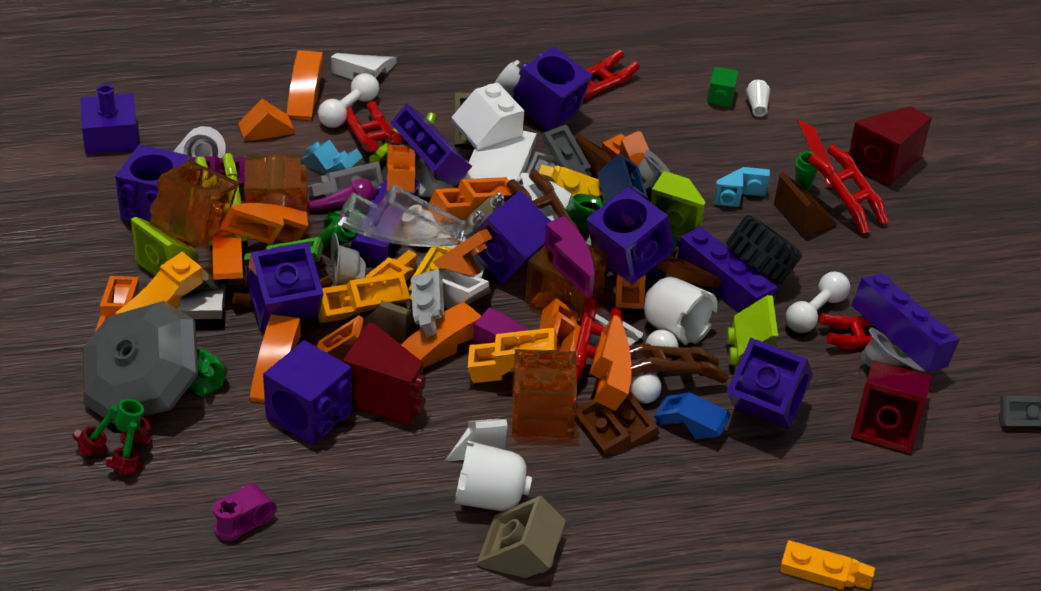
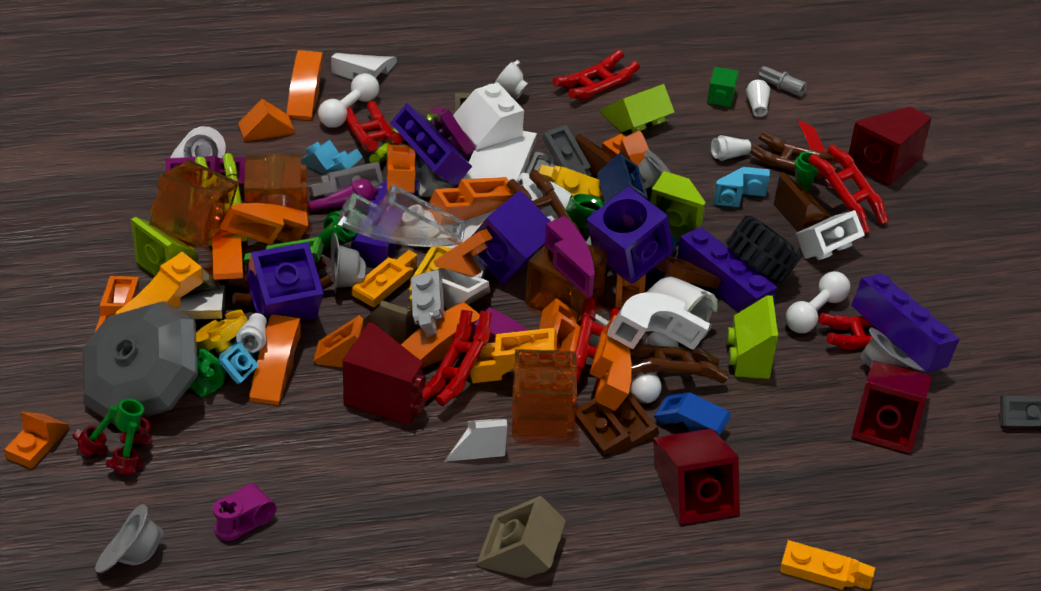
dark purple brick [80,84,138,154] -> none
dark purple brick [115,144,193,231] -> none
dark purple brick [263,340,353,445] -> none
light orange slope [318,272,410,324] -> none
white cylinder [455,441,532,511] -> none
piece [463,192,504,237] -> none
dark purple brick [513,47,593,131] -> none
dark purple brick [726,337,813,429] -> none
none -> orange slope [4,412,70,469]
none -> light grey piece [95,504,164,573]
none -> yellow plate [196,310,248,353]
none -> medium azure slope [218,339,260,385]
none -> white cone [236,313,267,353]
none -> red piece [422,310,492,406]
none -> magenta wing [428,106,475,155]
none -> lime slope [599,84,674,133]
none -> white arch [607,292,710,350]
none -> dark red slope [653,429,740,525]
none -> white cone [711,135,751,161]
none -> reddish brown piece [750,130,840,180]
none -> light grey axle [758,66,807,97]
none -> white brick [795,210,865,260]

